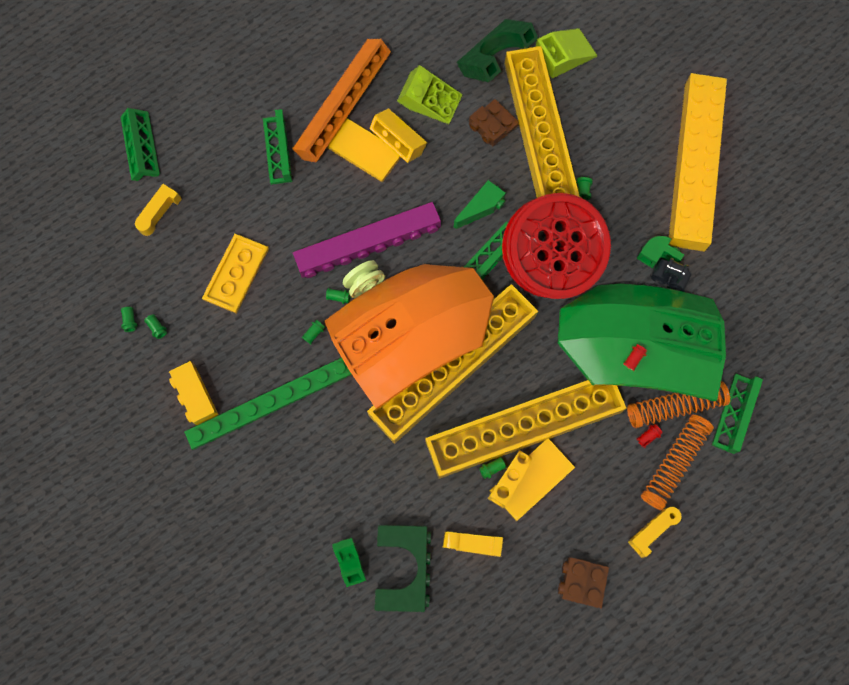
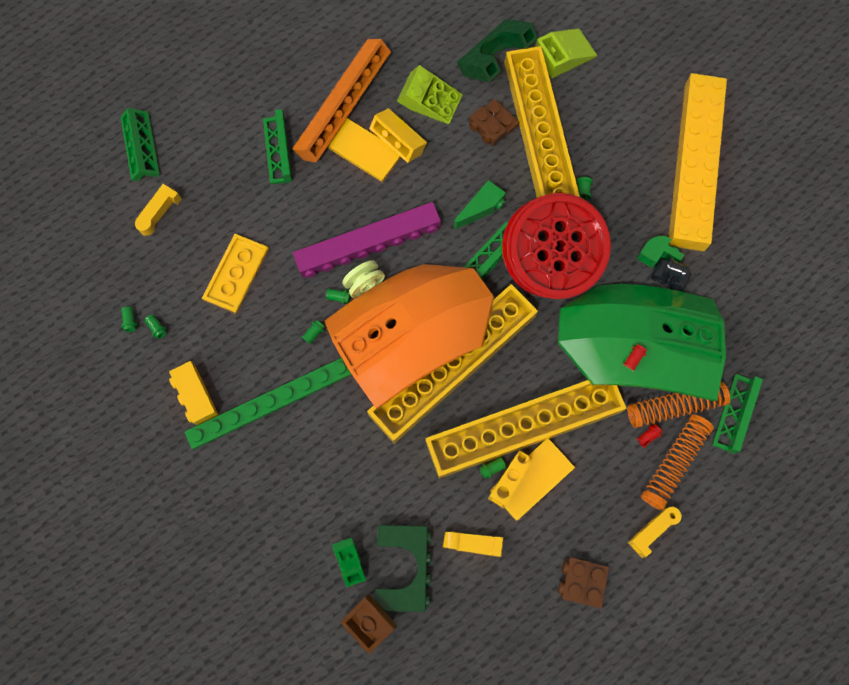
none -> reddish brown plate [340,594,397,654]

